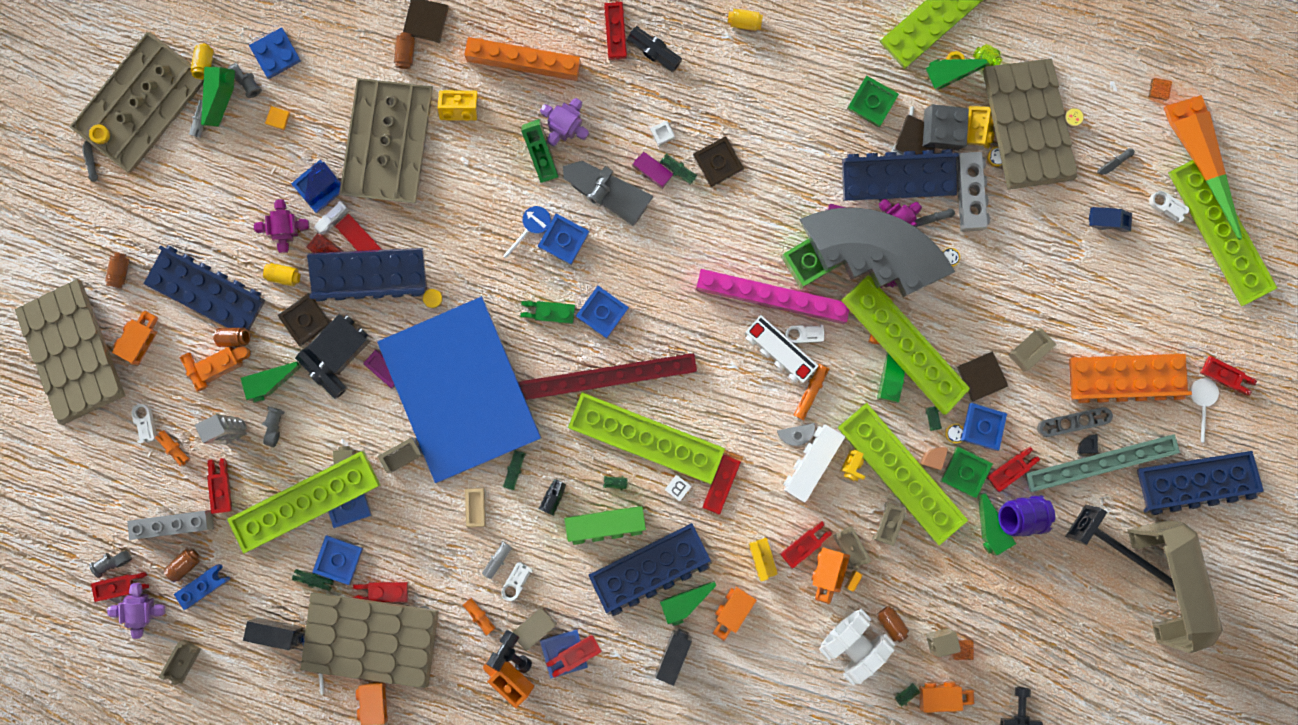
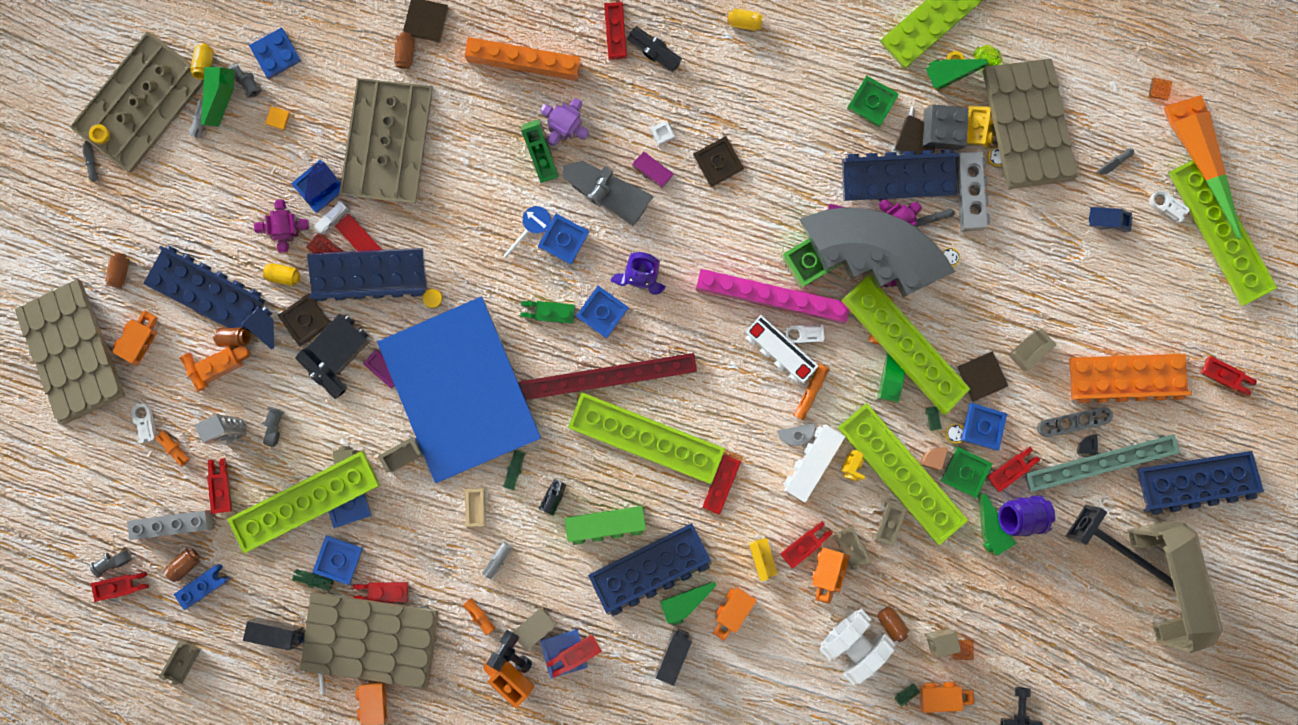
medium lavender piece [107,583,166,639] -> none
green slope [240,362,302,403] -> none
yellow bracket [437,90,478,121] -> none
white piece [501,562,533,601] -> none
clear green pin [603,476,628,491] -> none
clear green pin [660,153,697,185] -> none
white tile [665,475,691,501] -> none
light orange tile [845,570,862,591] -> none
light yellow tile [1064,108,1084,128] -> none
white piece [1190,378,1219,443] -> none
none -> dark blue slope [242,305,274,350]
none -> dark purple piece [611,252,666,295]

